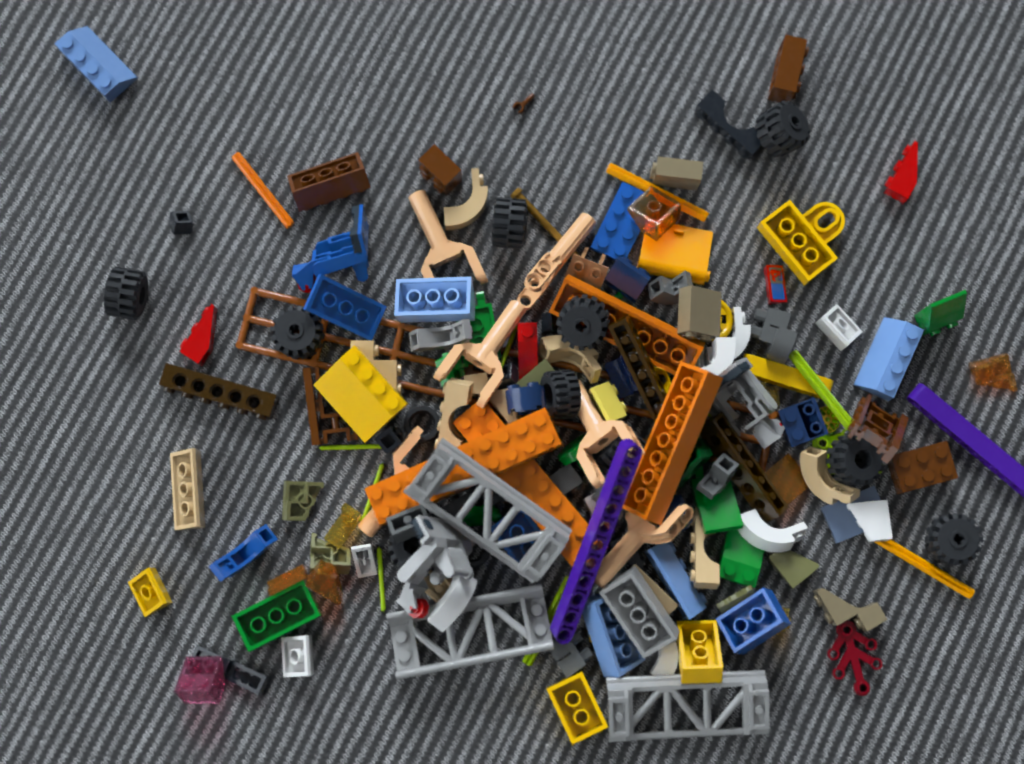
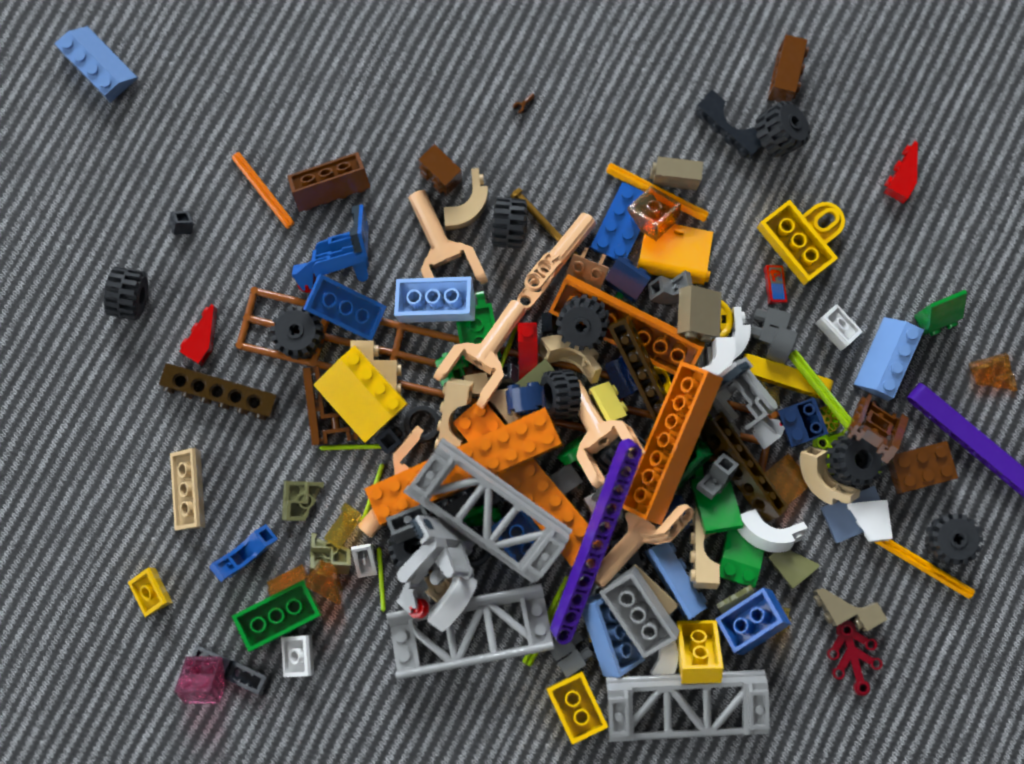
light grey arch [409,319,472,352] -> none

